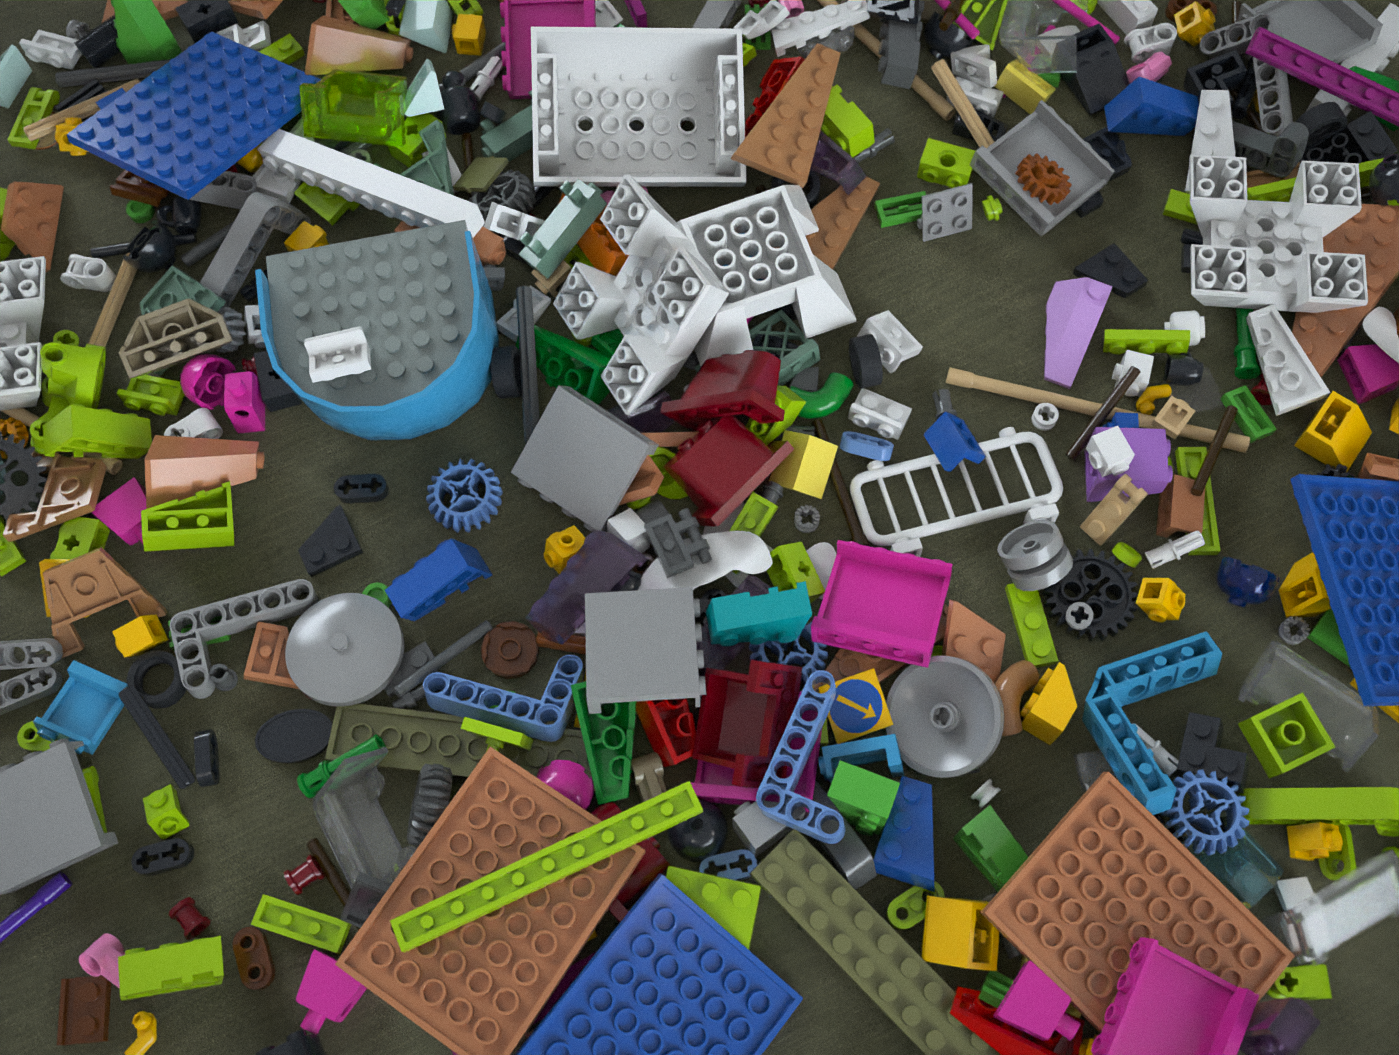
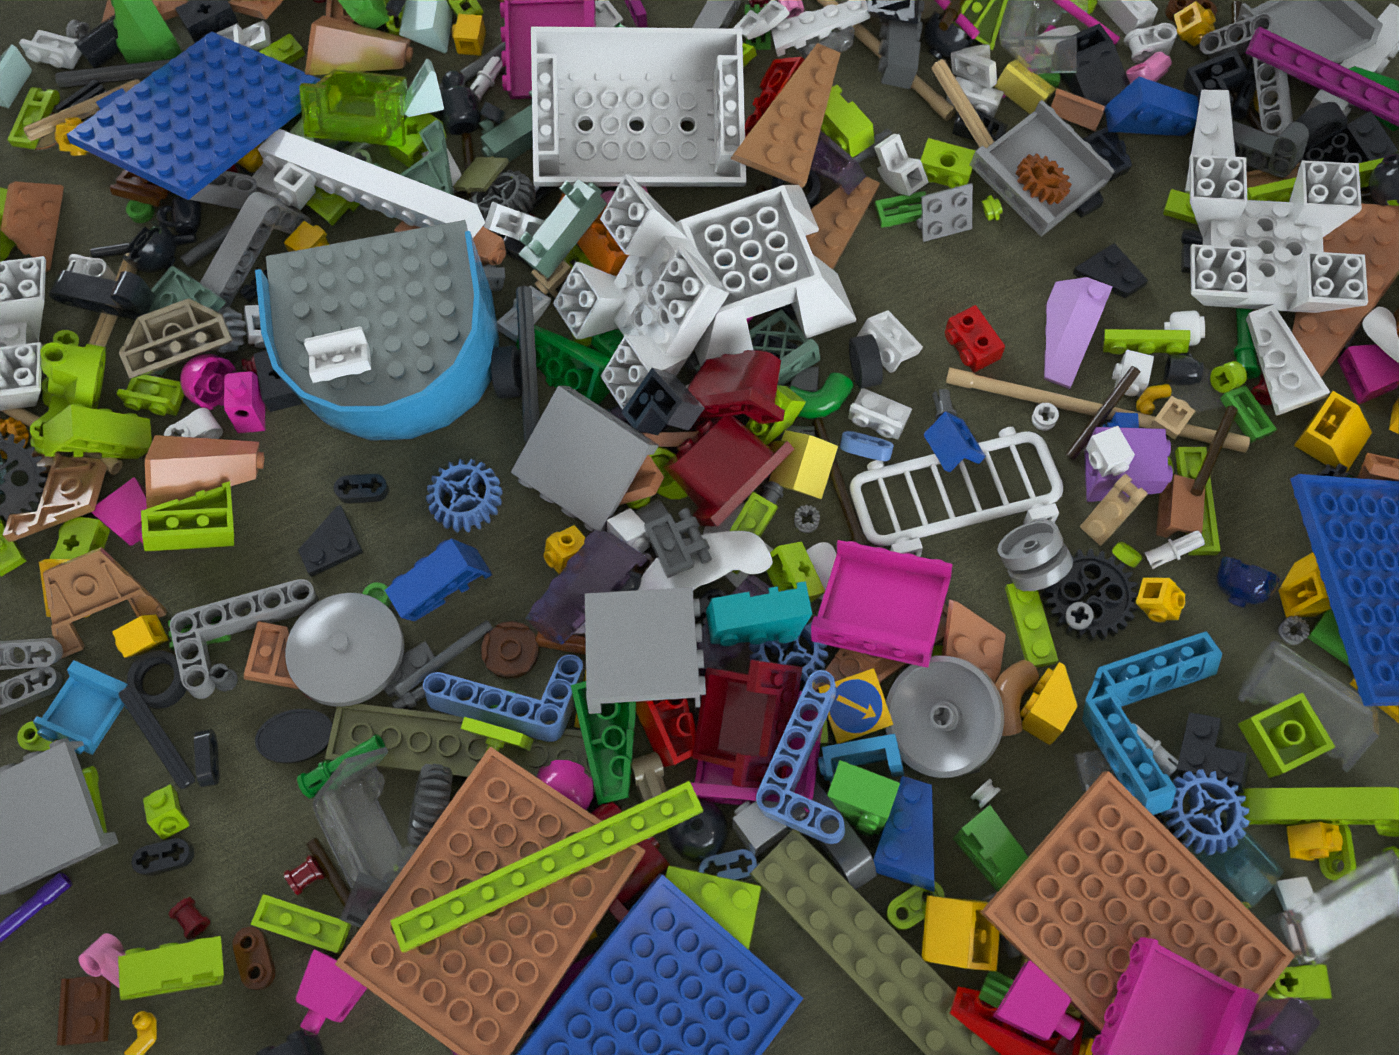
none -> black beam [48,270,155,320]
none -> white brick [273,161,316,210]
none -> black brick [621,367,704,436]
none -> white brick [874,134,928,196]
none -> red brick [945,305,1005,373]
none -> nougat panel [1051,88,1106,131]
none -> lime wheel [1210,361,1247,393]

